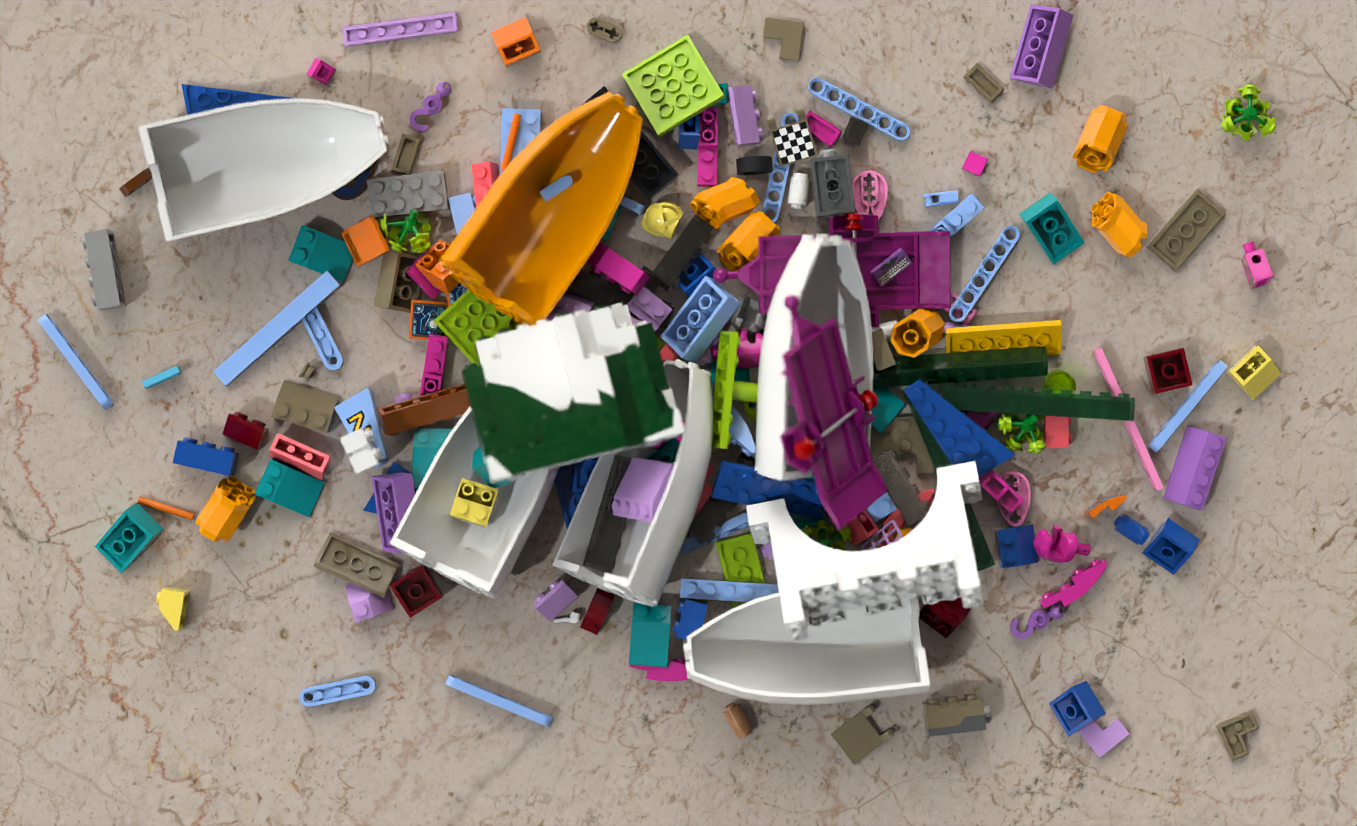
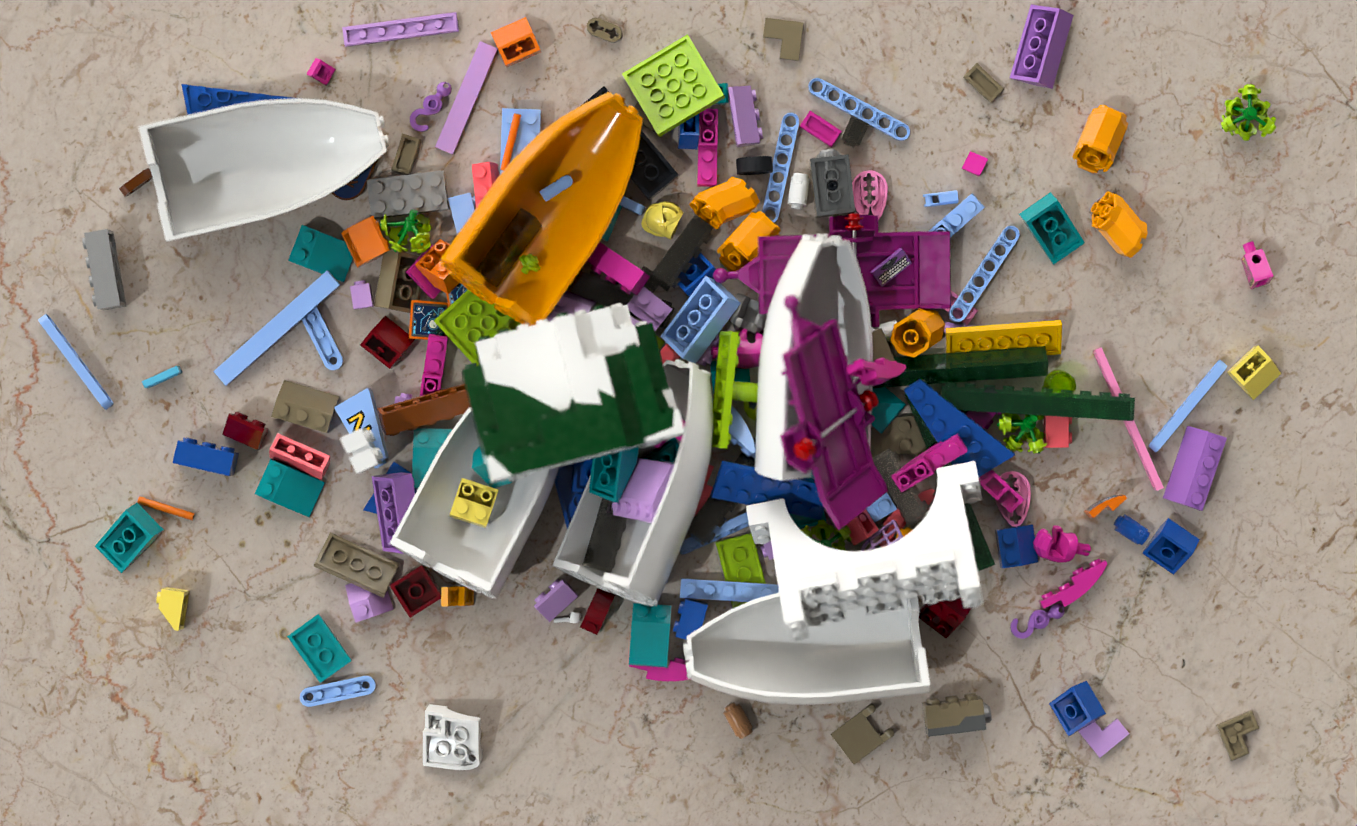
light orange brick [195,476,256,542] -> none
dark tan bush [299,362,316,381] -> none
light blue beam [445,675,553,727] -> none
flag [766,107,817,167] -> none
dark red brick [1143,348,1193,394] -> none
dark tan tile [1146,189,1226,272] -> none
none -> teal plate [287,614,352,683]
none -> lavender brick [350,280,374,310]
none -> dark red slope [360,316,415,369]
none -> white slope [423,704,483,770]
none -> lavender tile [435,41,498,155]
none -> light orange slope [441,586,474,607]
none -> clear smoke brick [476,208,542,287]
none -> lime plant [519,254,541,274]
none -> teal slope [589,447,639,503]
none -> dark pink slope [846,358,906,386]
none -> dark pink slope [891,434,968,492]

